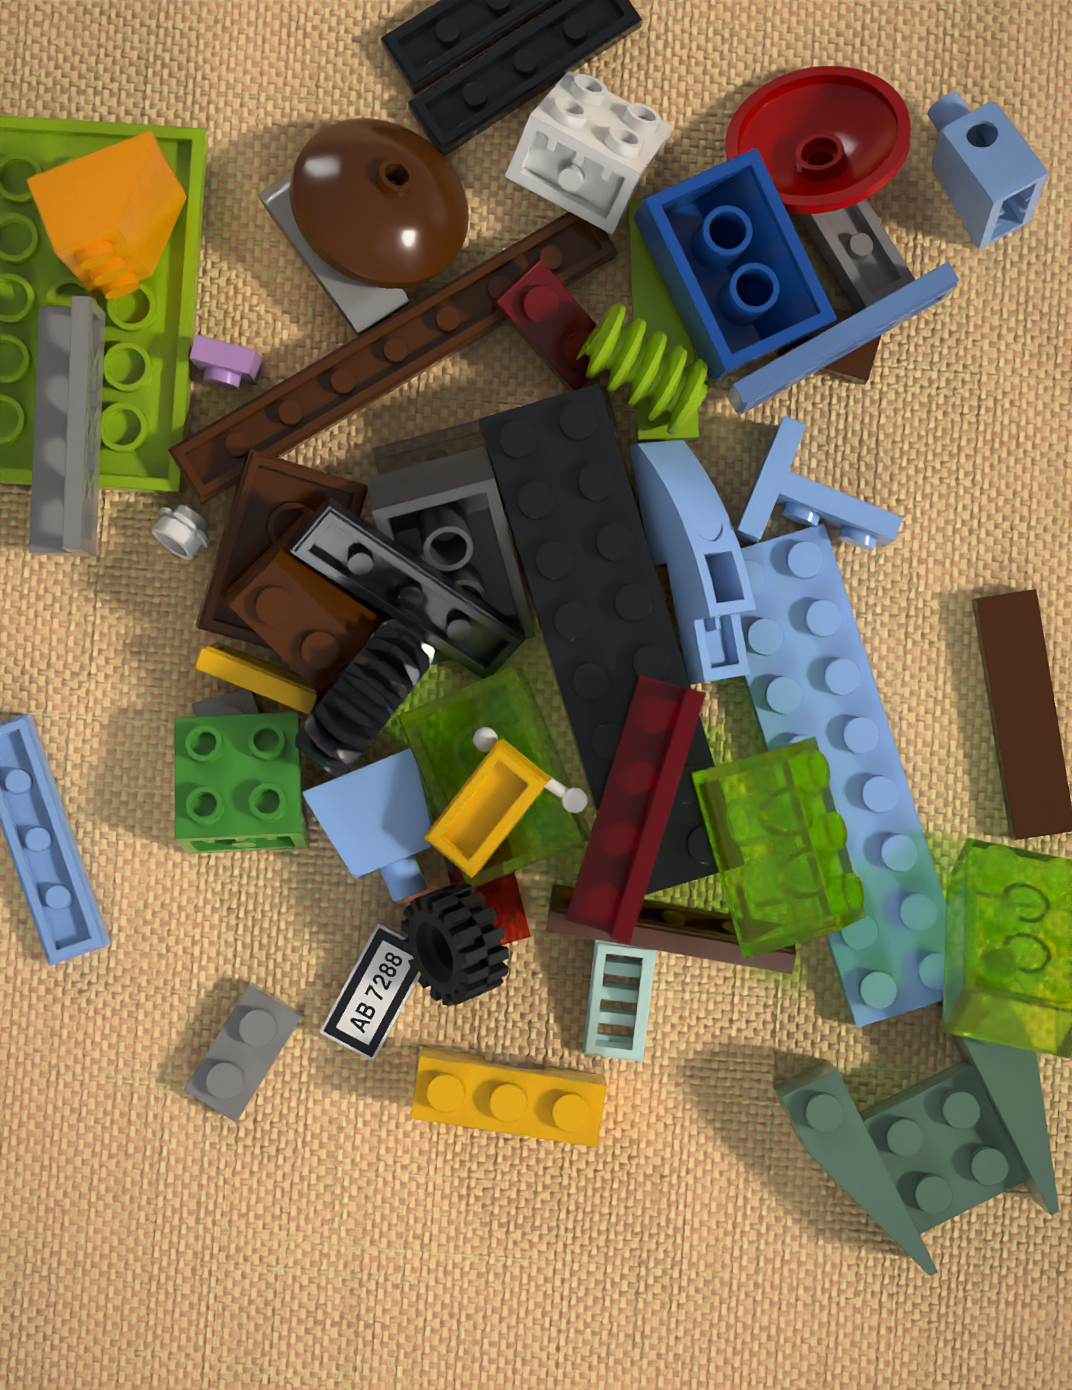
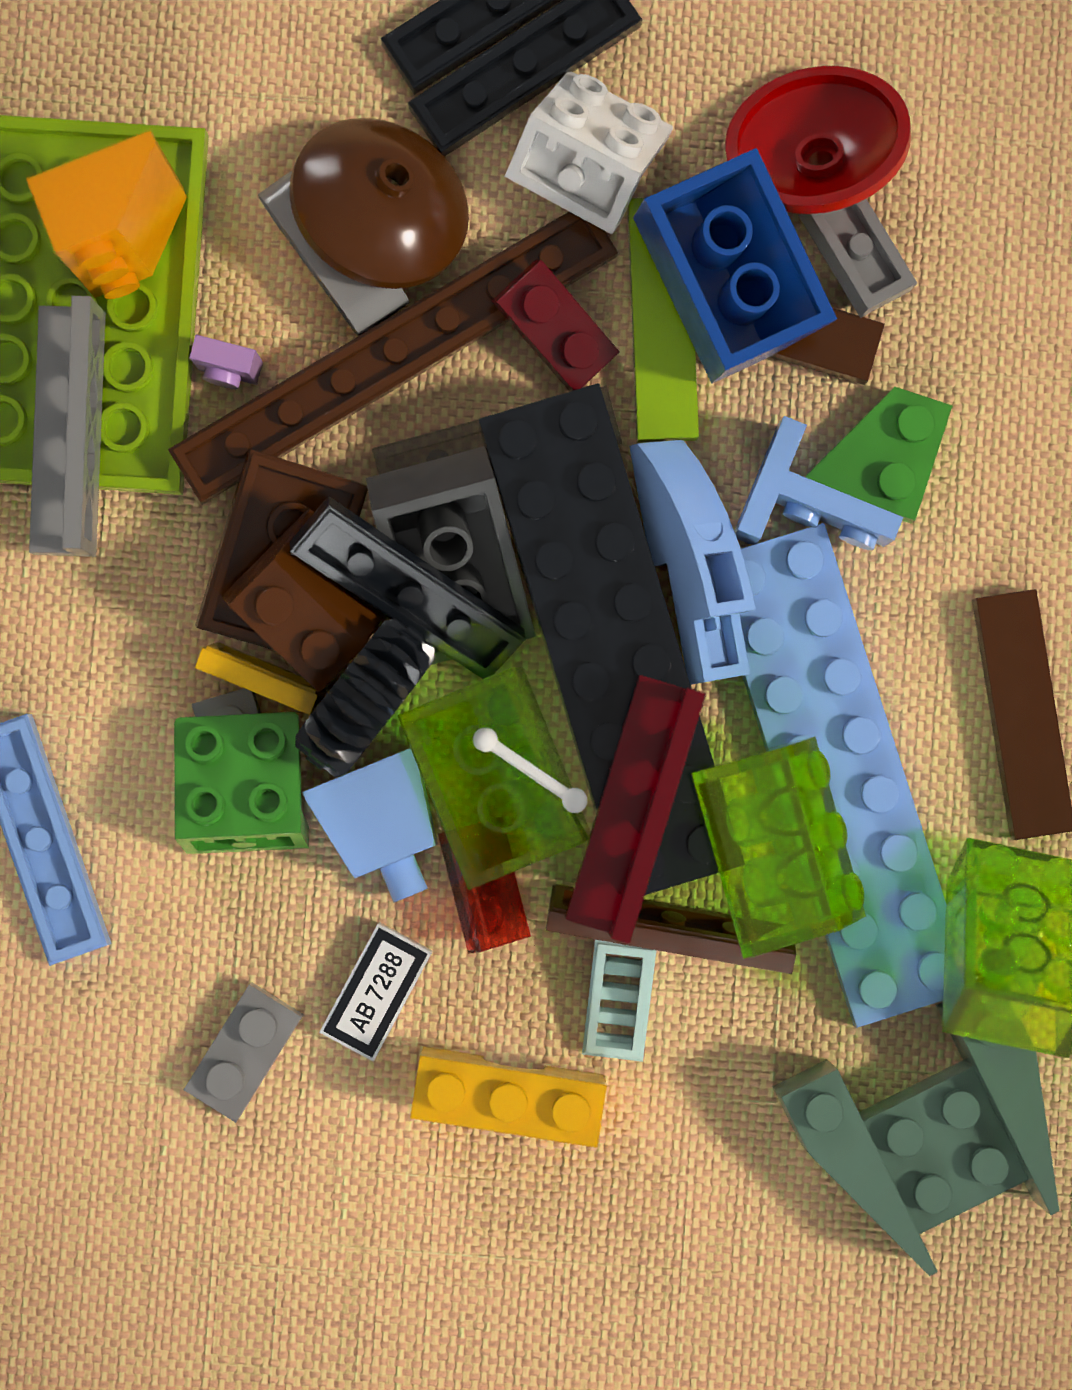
white plate [152,504,210,560] -> none
black tyre [401,882,509,1006] -> none
yellow tile [423,738,552,878] -> none
lime piece [575,302,714,435] -> none
medium blue tile [726,261,959,415] -> none
light blue torso [927,92,1049,250] -> none
none -> bright green wing [805,387,952,523]

